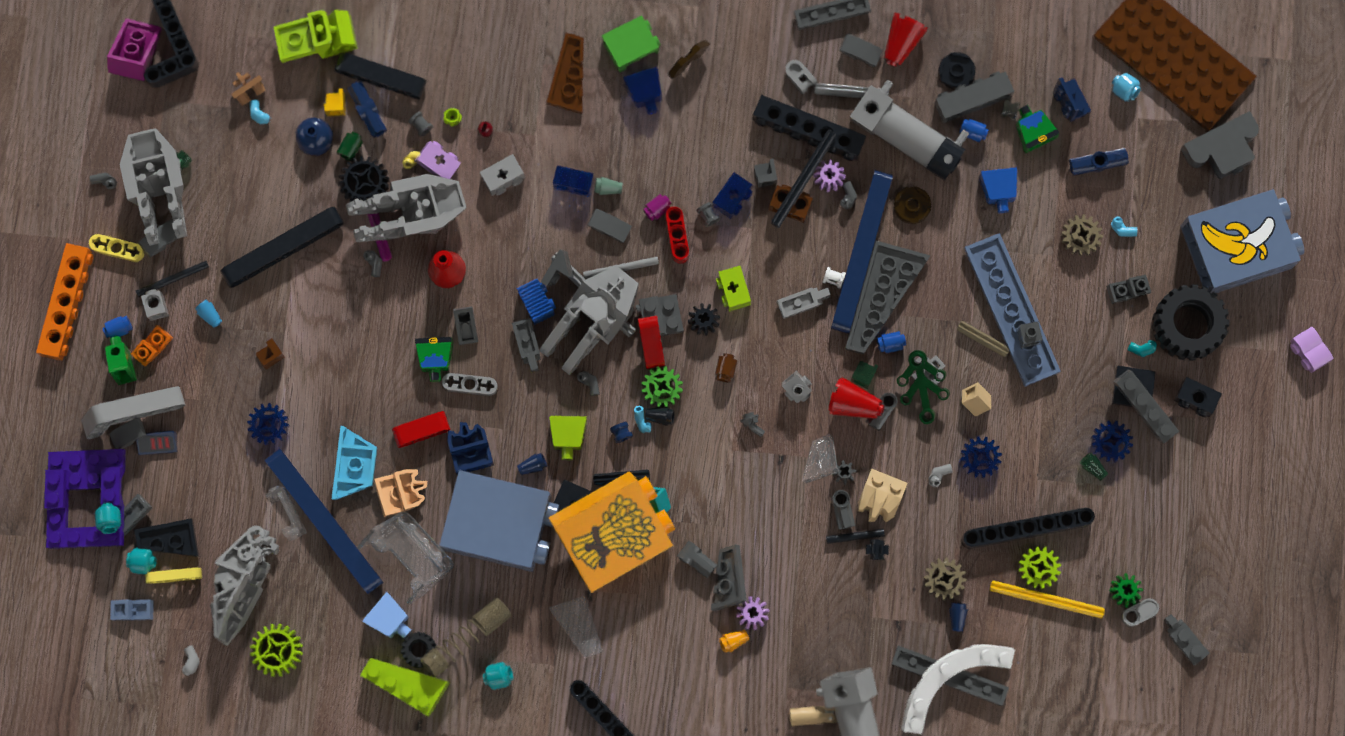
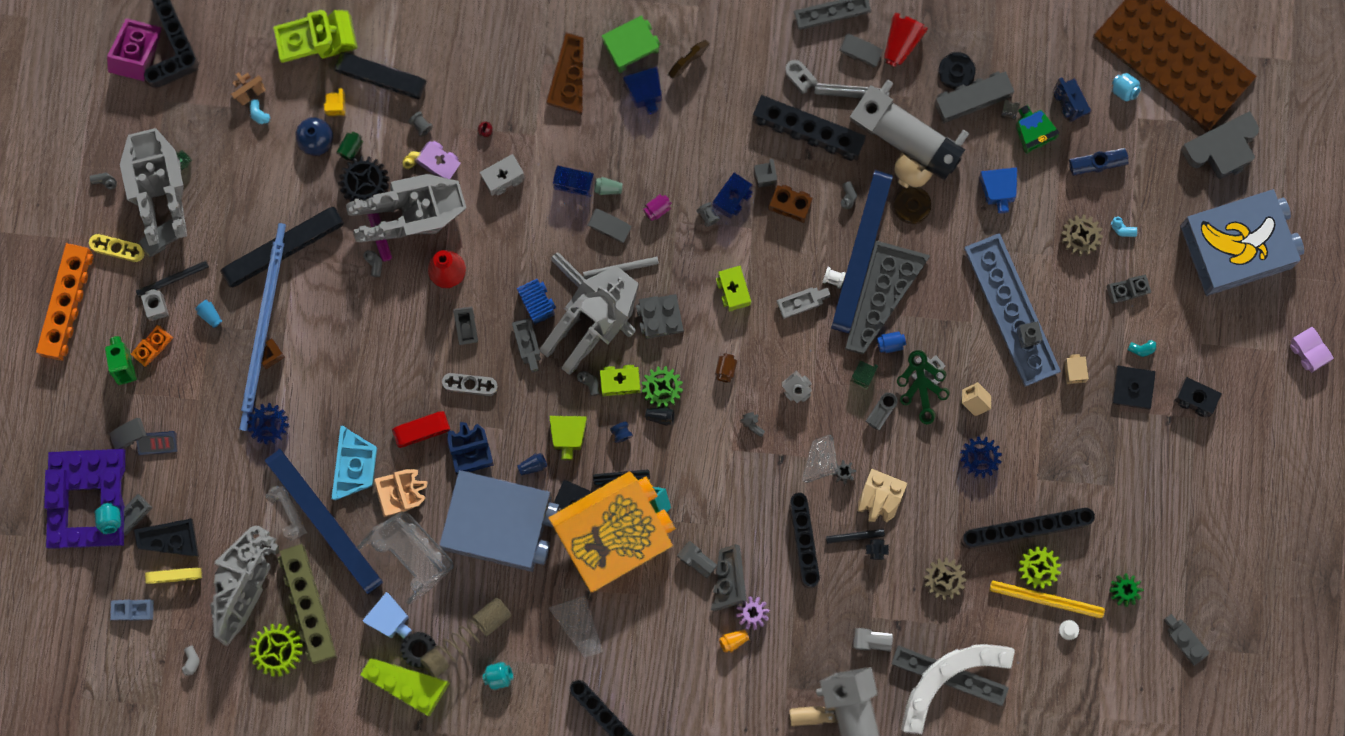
light grey beam [81,386,186,439] -> none
blue brick [102,315,133,338] -> none
teal head [126,548,157,574] -> none
dark blue piece [347,81,387,138] -> none
green torso [415,337,453,382] -> none
lime plate [443,108,462,126] -> none
dark grey slope [541,249,574,286] -> none
medium azure arm [634,406,651,433] -> none
red beam [638,315,665,370] -> none
red beam [666,206,689,264] -> none
black gear [688,303,720,336] -> none
black axle [771,130,836,228] -> none
lavender gear [813,159,845,192] -> none
red cone [829,377,885,419] -> none
dark grey piece [831,490,855,530] -> none
light grey arm [928,464,953,487] -> none
dark blue cone [949,603,968,631] -> none
dark tan axle [957,321,1009,357] -> none
blue brick [959,119,989,142] -> none
clear green cone [1080,452,1108,481] -> none
clear blue gear [1091,420,1133,463] -> none
dark grey brick [1113,370,1179,443] -> none
light grey piece [1122,598,1159,627] -> none
black tyre [1152,284,1230,361] -> none
none -> medium blue axle [239,223,286,431]
none -> olive brick [278,544,337,664]
none -> lime brick [600,365,641,396]
none -> black beam [790,493,820,589]
none -> light grey piece [853,628,893,651]
none -> tan cylinder [894,153,933,188]
none -> white plate [1059,620,1079,640]
none -> tan brick [1064,354,1089,384]

